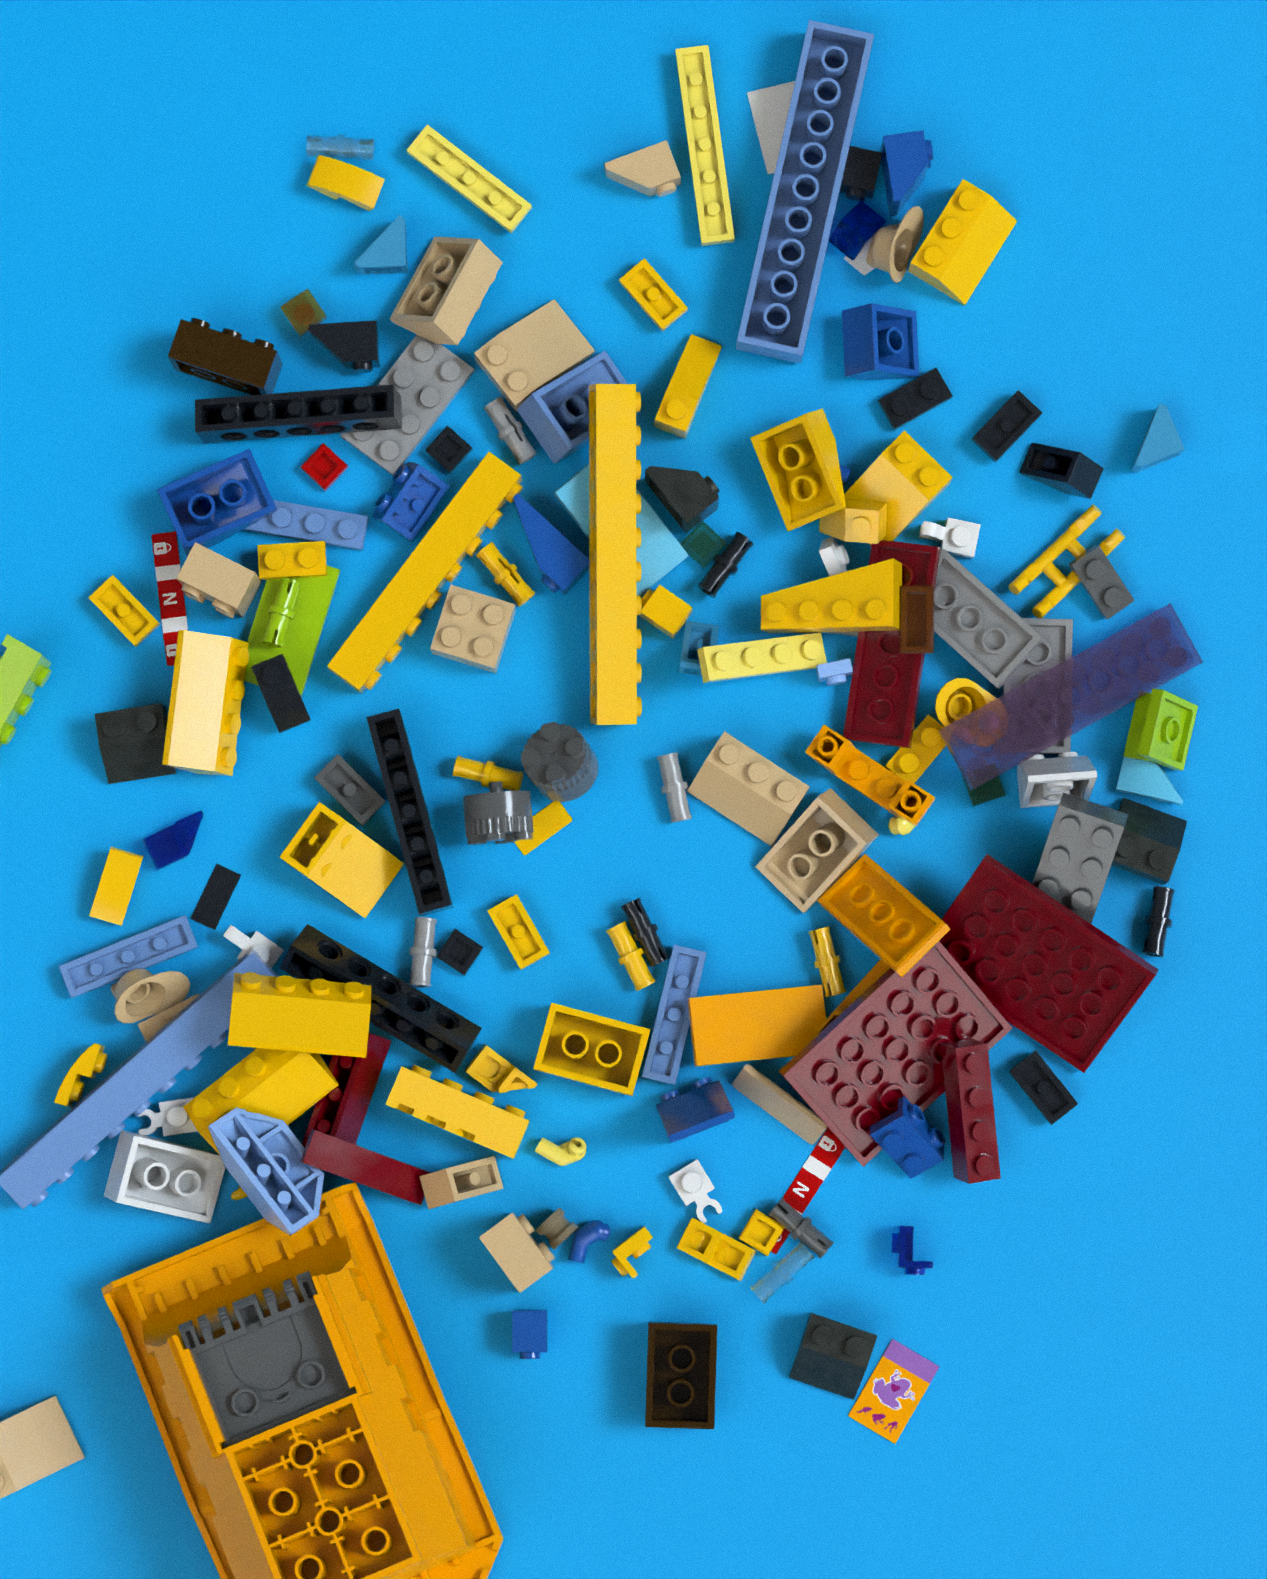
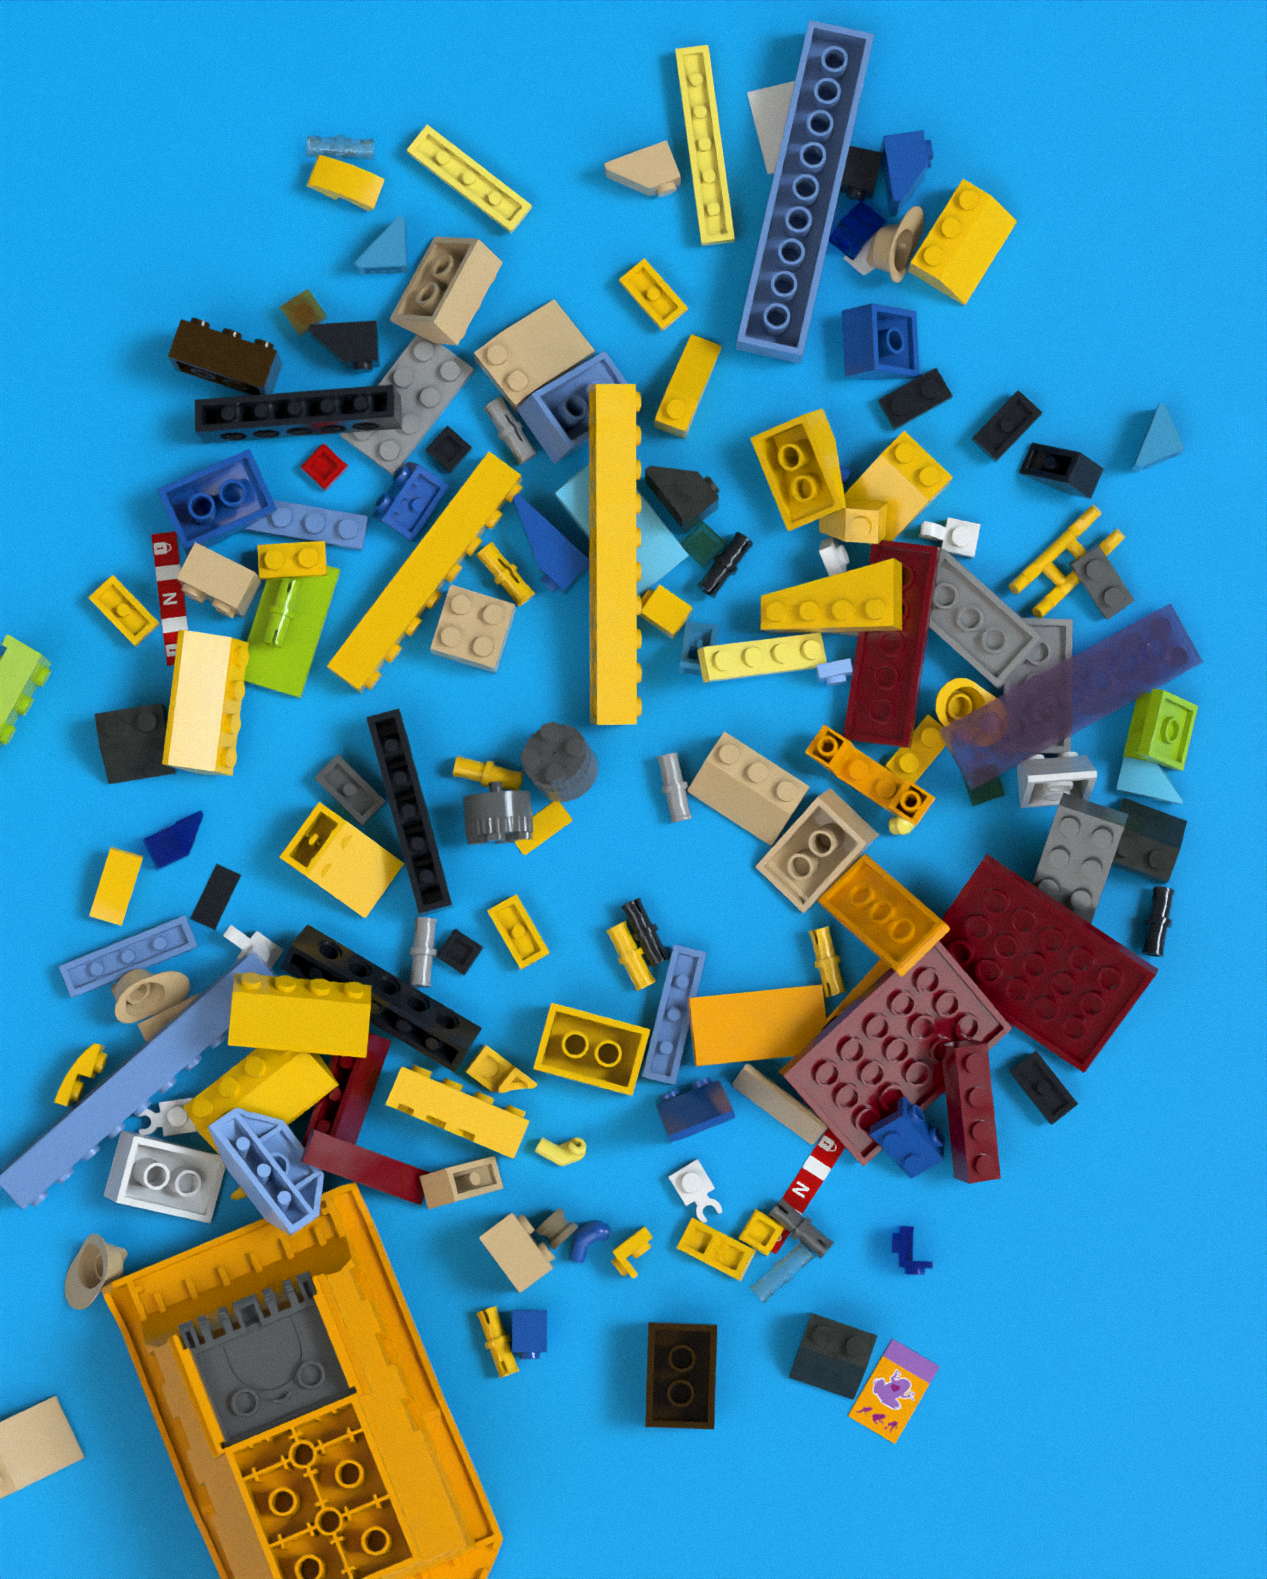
black slope [251,654,311,733] -> none
reddish brown tile [900,585,934,654] -> none
none -> tan piece [65,1234,127,1310]
none -> yellow pin [476,1306,520,1378]

